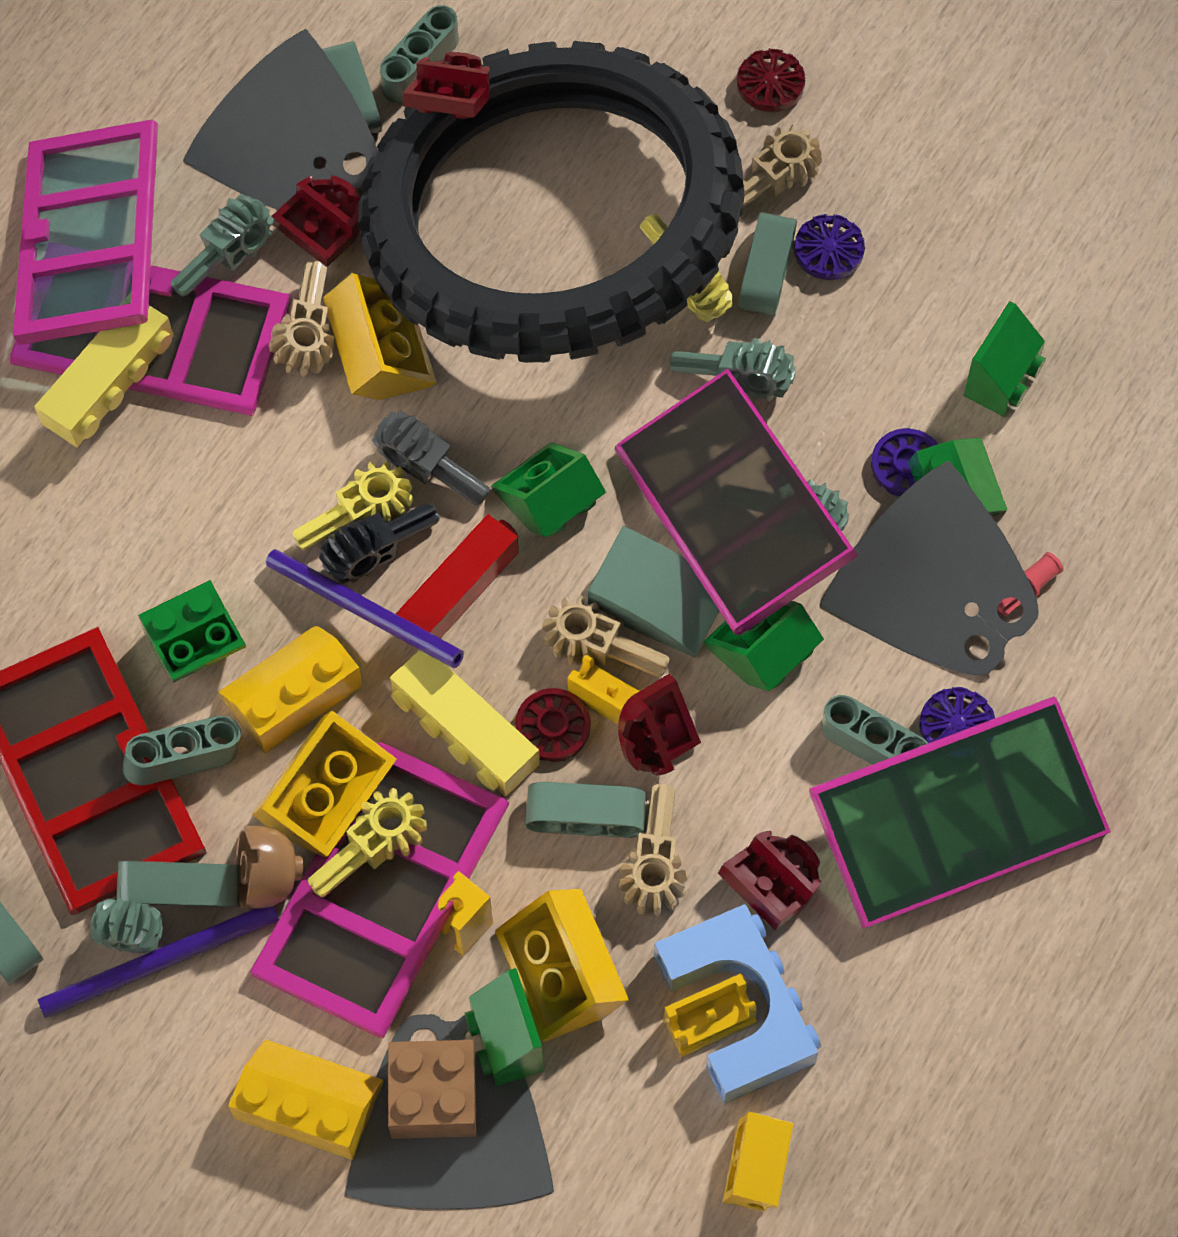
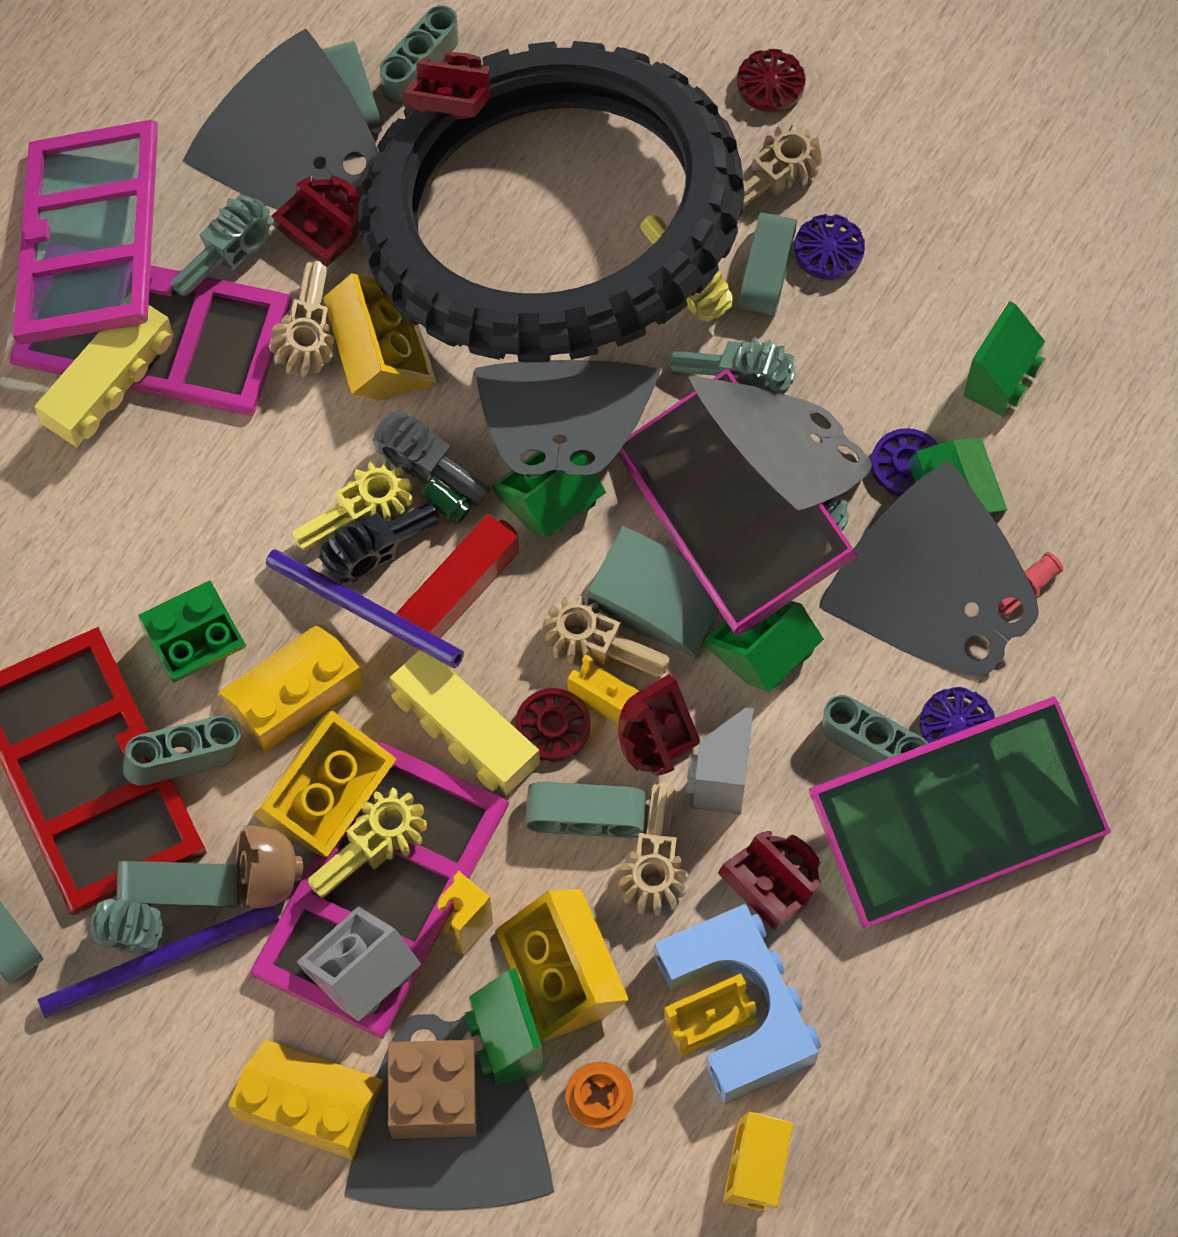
none -> light grey slope [297,906,421,1021]
none -> dark green pin [420,477,471,525]
none -> dark grey piece [475,360,660,475]
none -> orange gear [565,1062,633,1130]
none -> light grey slope [686,708,754,814]
none -> piece [688,376,872,511]

